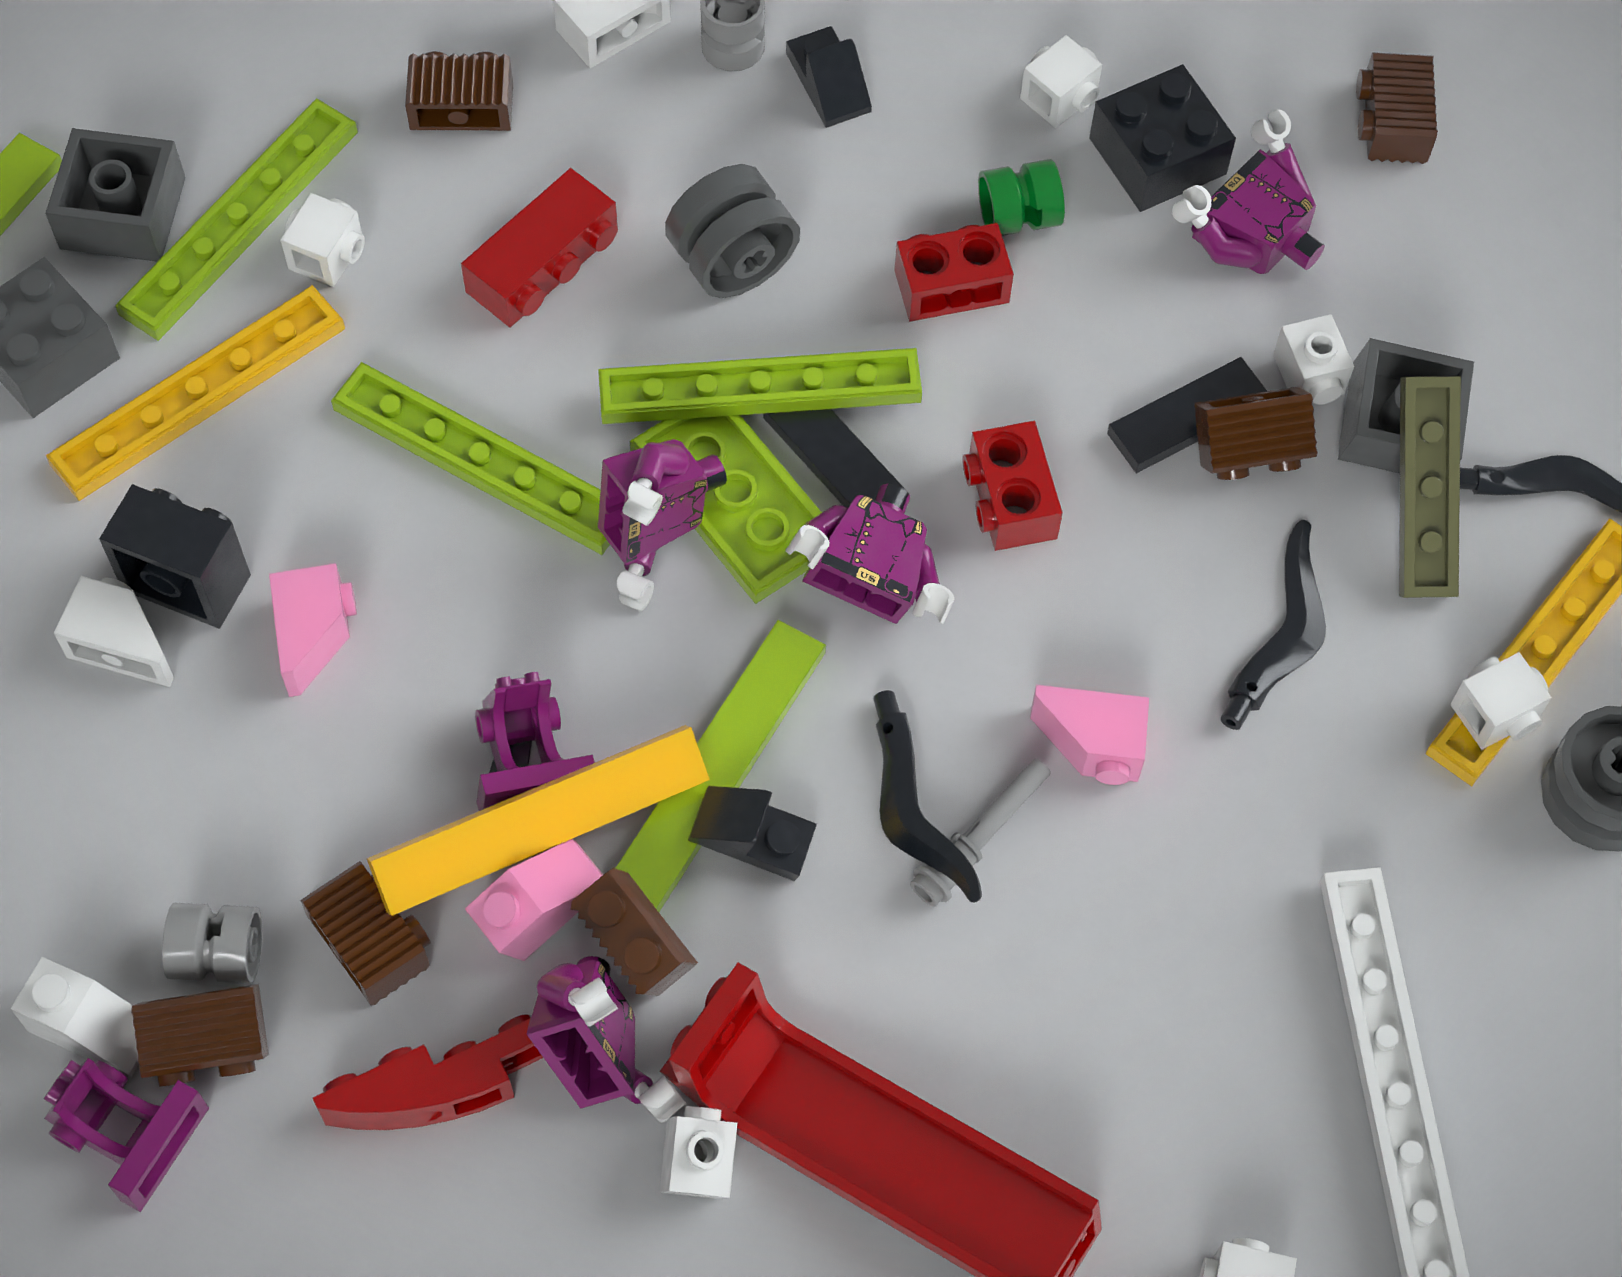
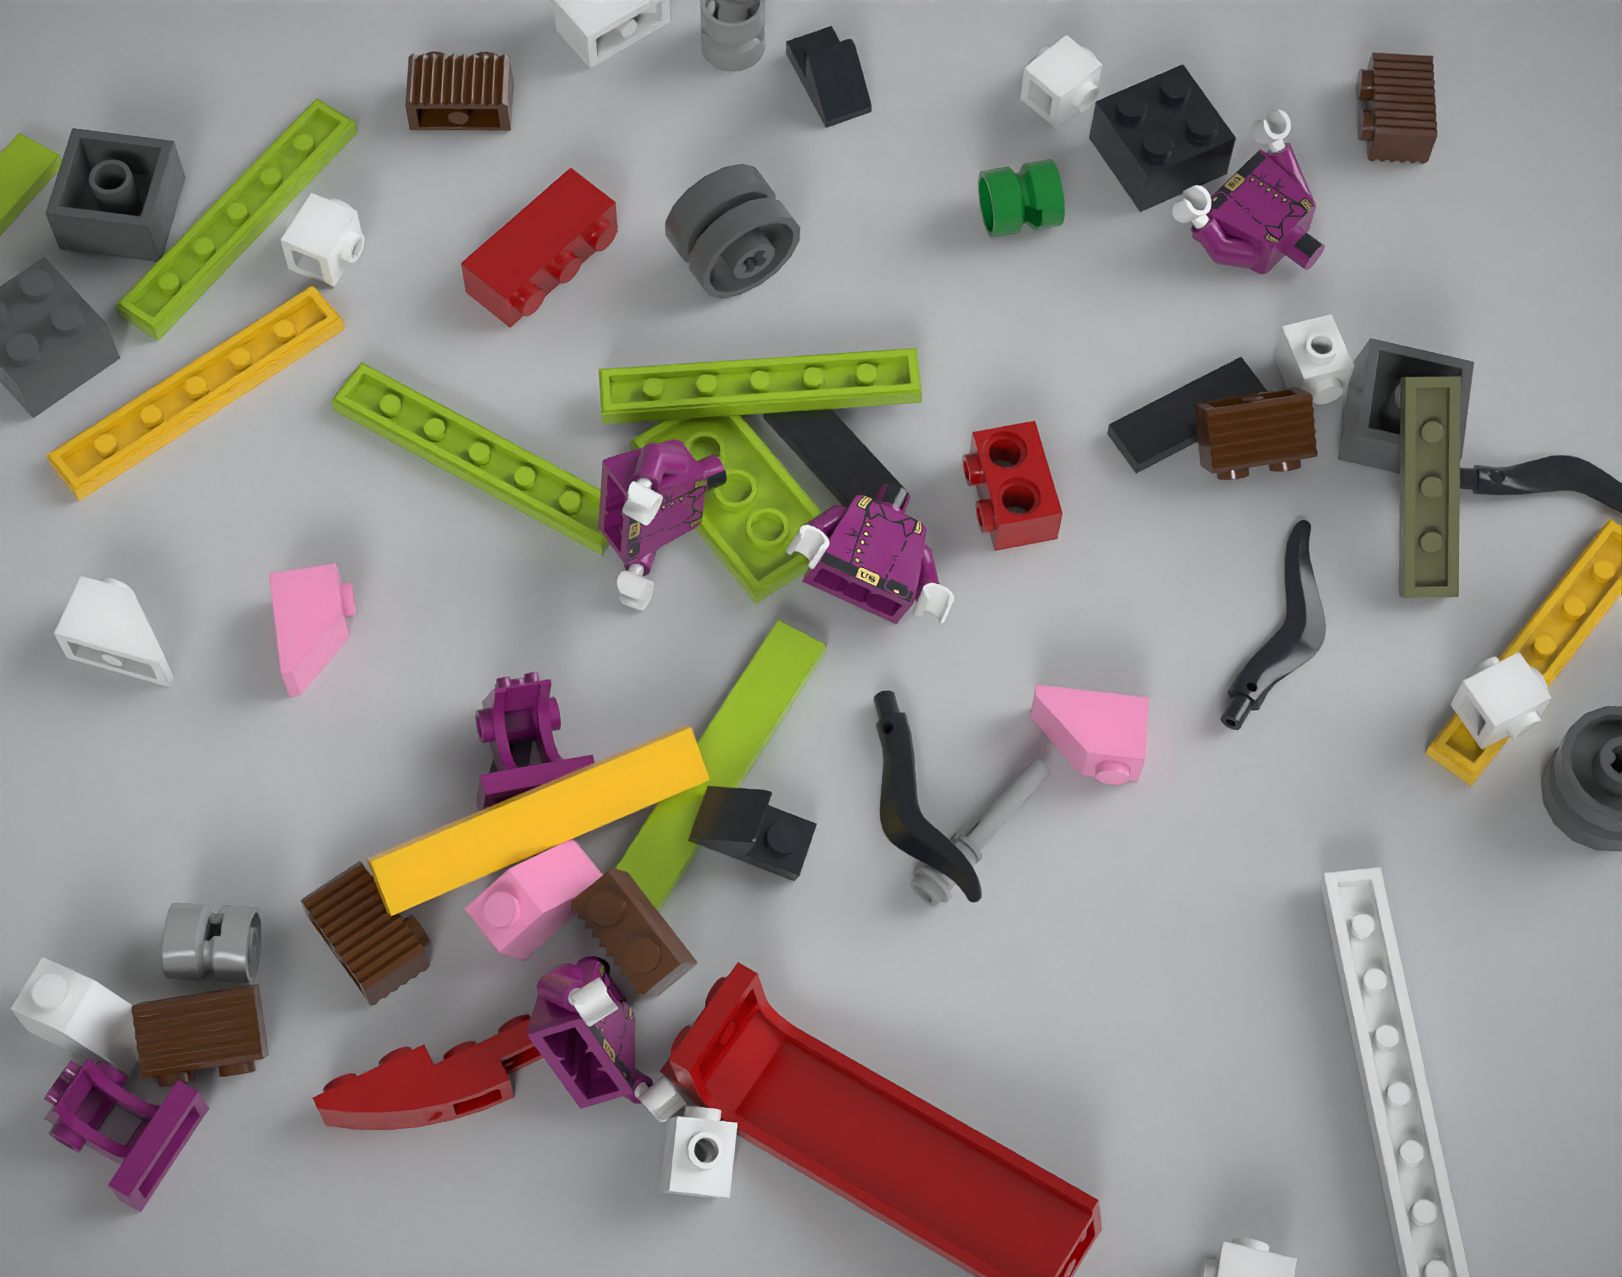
black brick [99,484,251,629] -> none
red brick [894,223,1014,322] -> none

